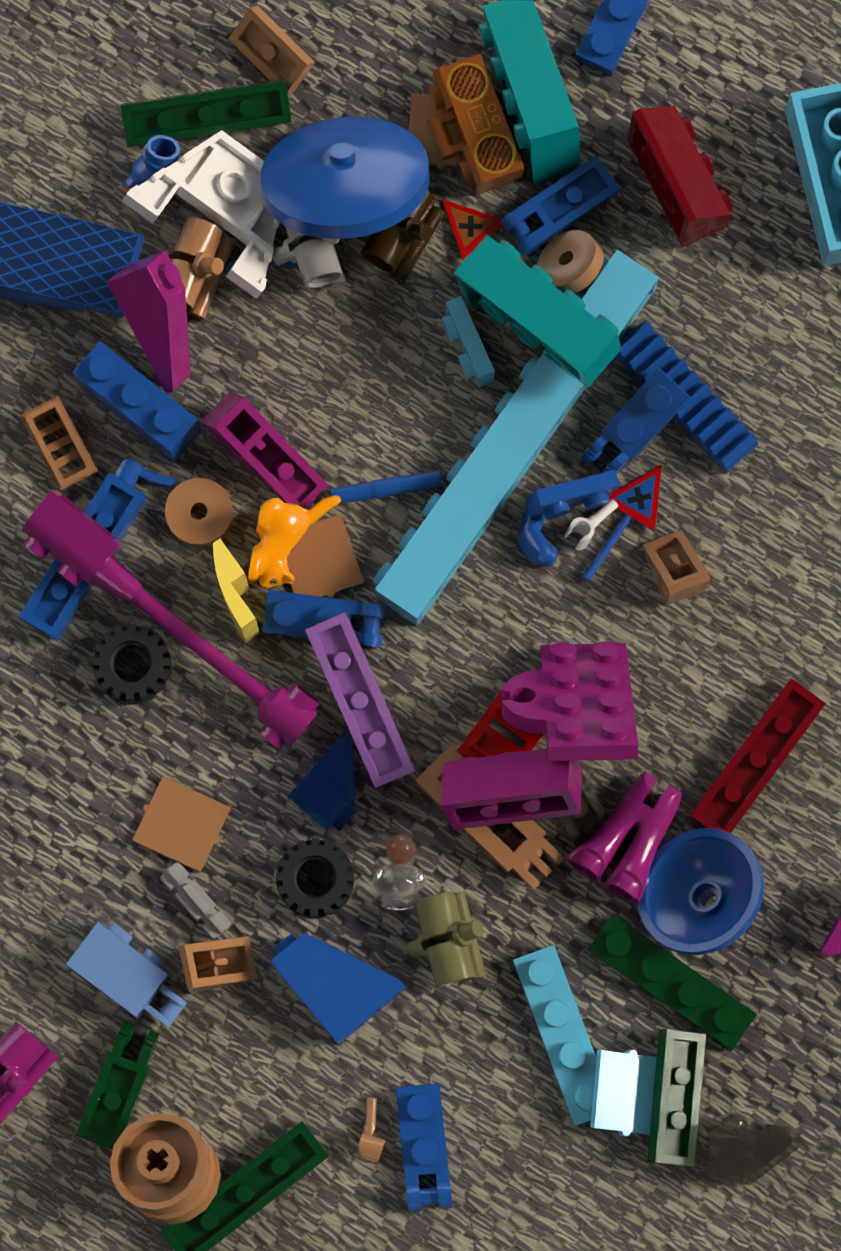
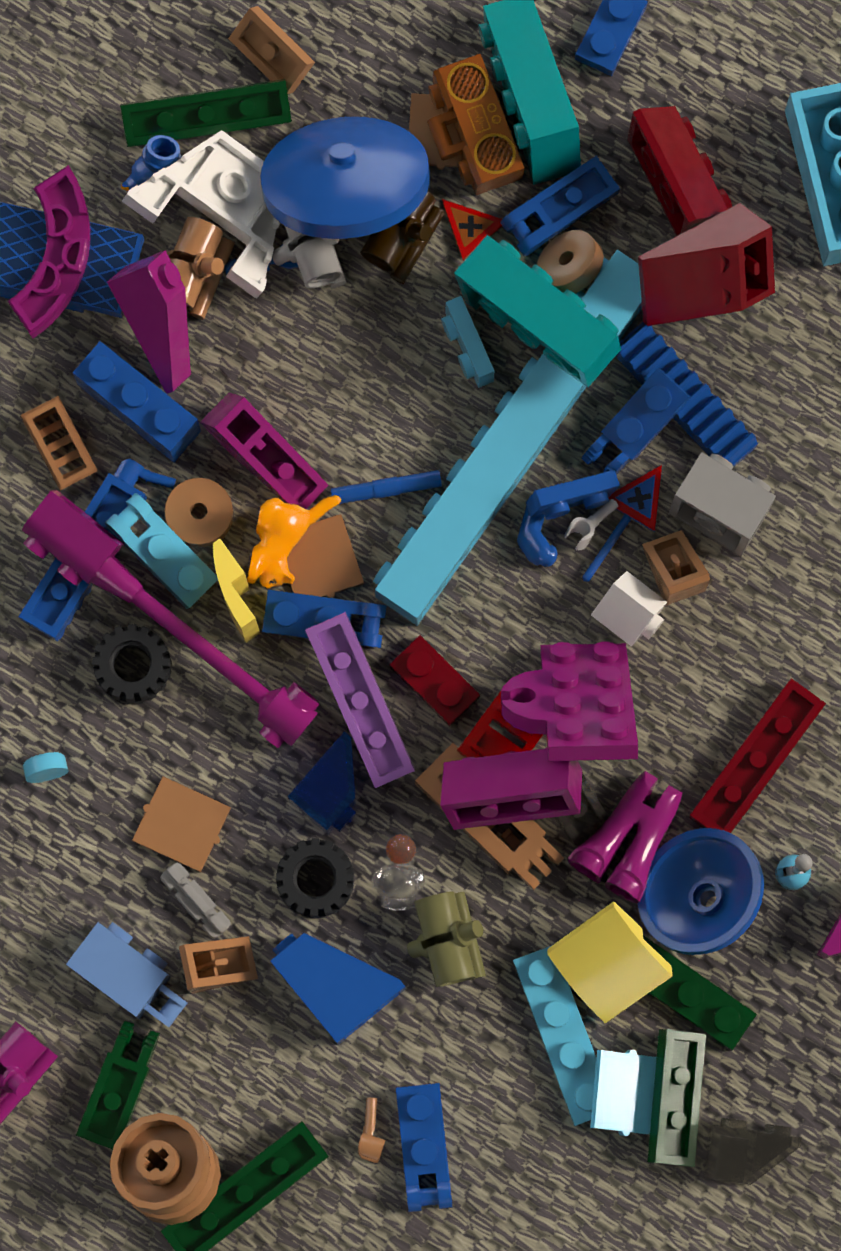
none -> magenta tile [8,165,91,339]
none -> medium azure tile [23,752,68,783]
none -> medium azure plate [105,493,218,609]
none -> dark red plate [389,635,480,727]
none -> light yellow slope [547,901,672,1023]
none -> white brick [591,571,667,647]
none -> dark red slope [638,203,775,326]
none -> light grey brick [668,452,776,557]
none -> medium azure hinge [775,854,813,890]

